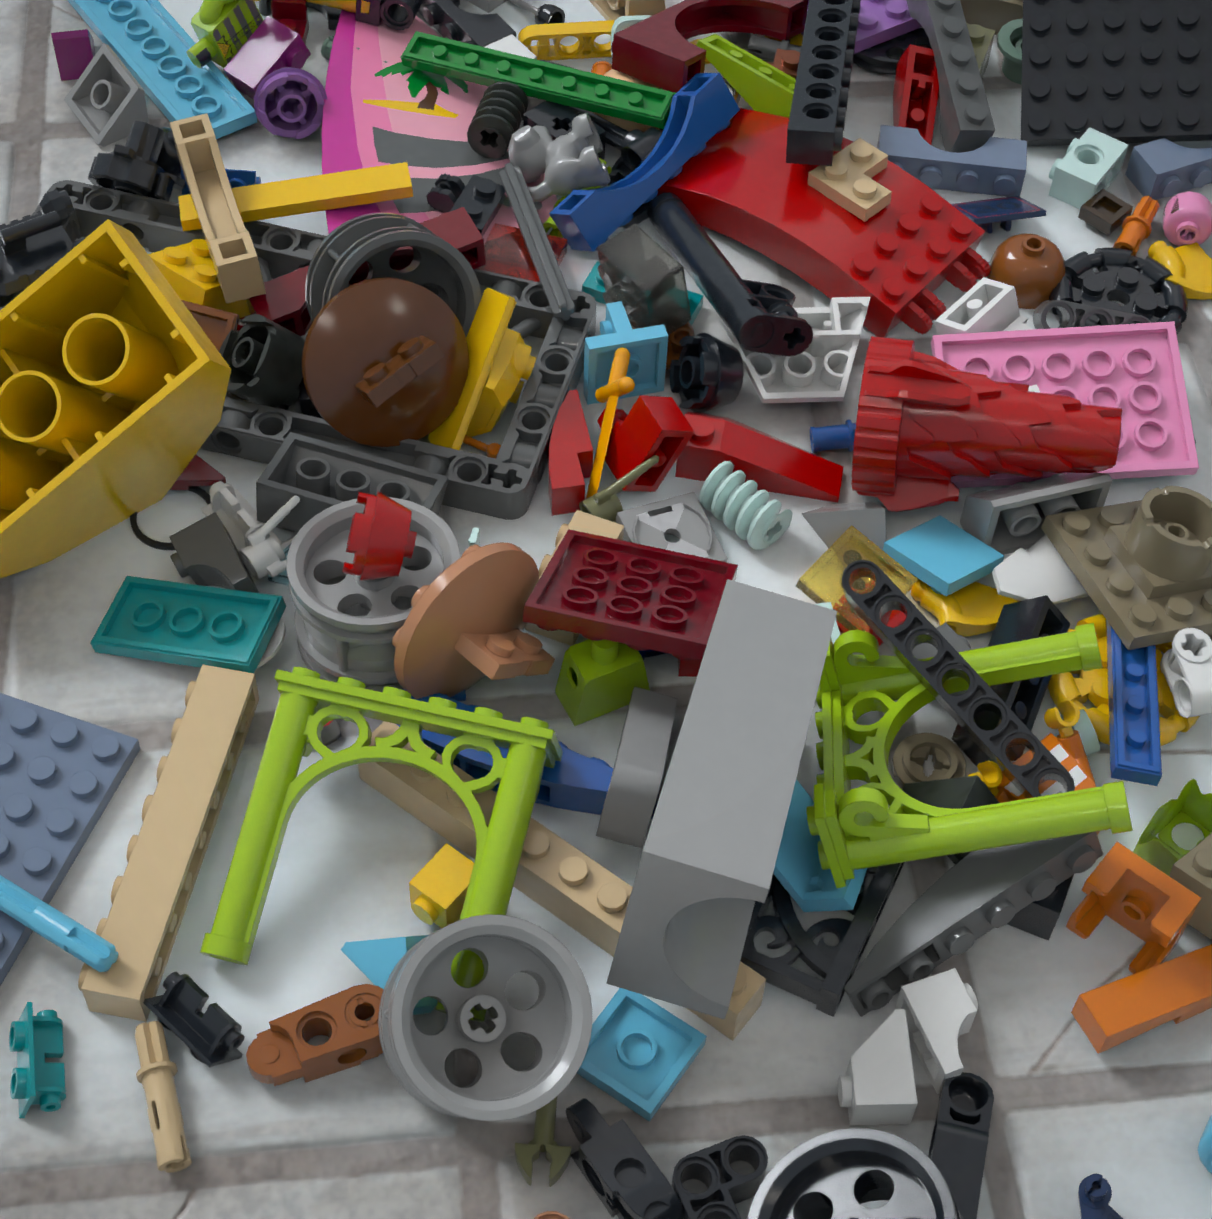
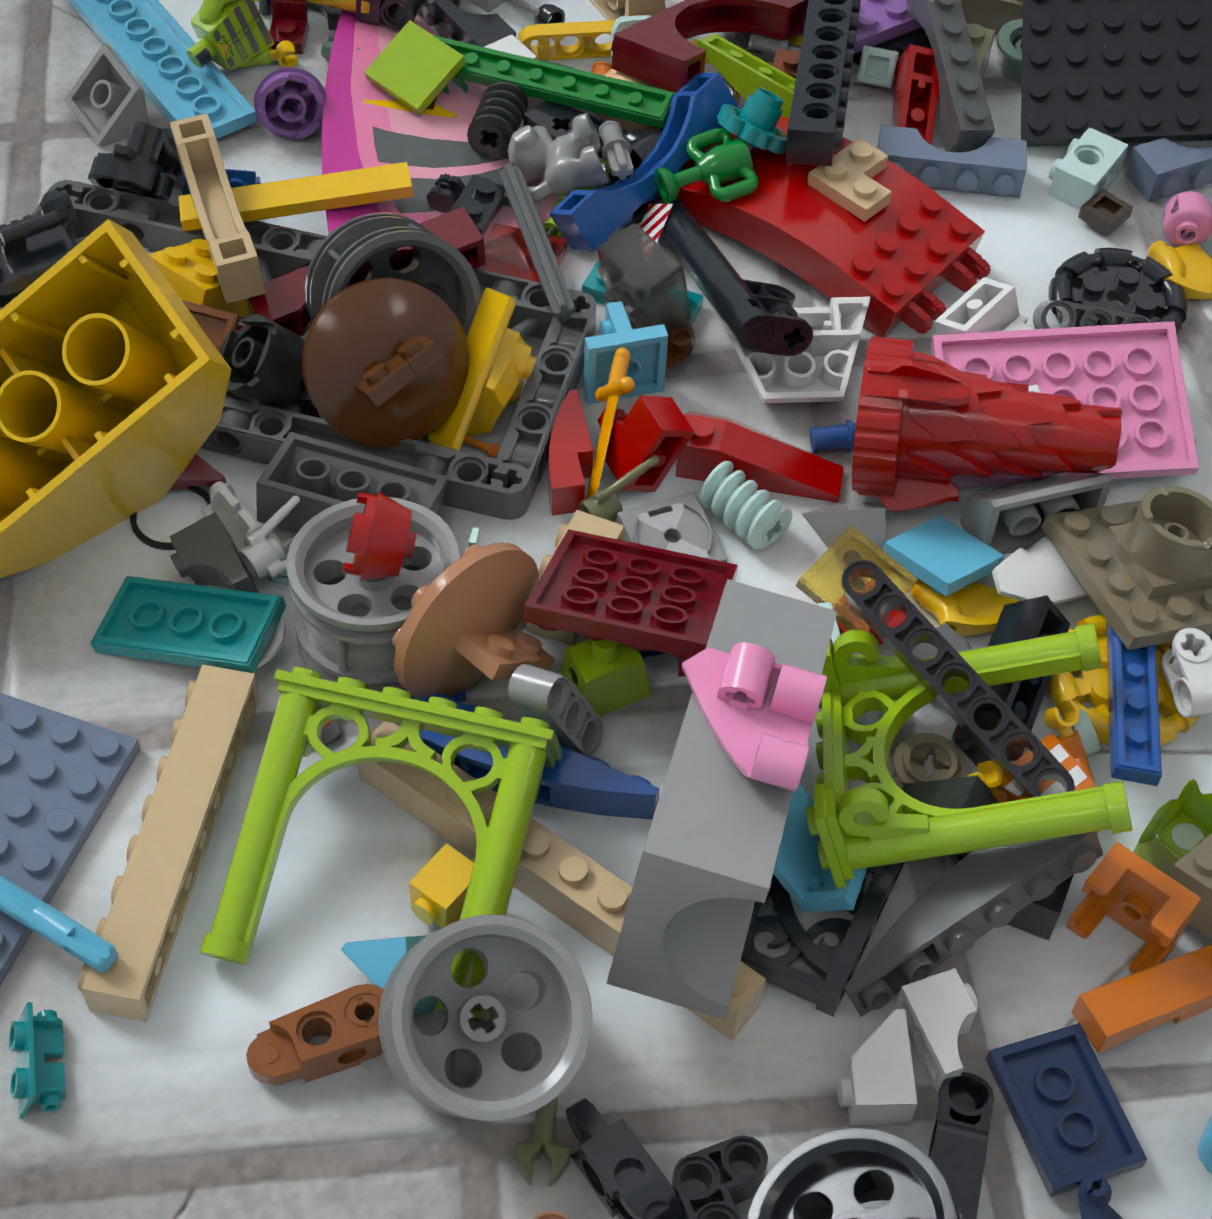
magenta slope [51,29,95,81] -> none
tan axle [135,1021,192,1173] -> none
black hinge [143,971,245,1068] -> none
brick [223,16,311,100] -> none
medium azure plate [577,988,707,1122] -> none
light grey beam [596,687,678,848] -> none
black cone [670,333,744,413] -> none
dark blue piece [951,196,1046,234] -> none
dark orange cylinder [987,233,1065,309] -> none
orange axle [1113,196,1160,256] -> none
none -> lime tile [364,20,466,115]
none -> light grey beam [508,664,603,756]
none -> light grey axle [599,120,634,181]
none -> sticker [626,204,673,259]
none -> green piece [654,128,759,204]
none -> bright pink panel [682,642,827,792]
none -> teal plant [716,87,787,154]
none -> light aqua tile [856,45,899,89]
none -> dark blue plate [986,1023,1148,1197]

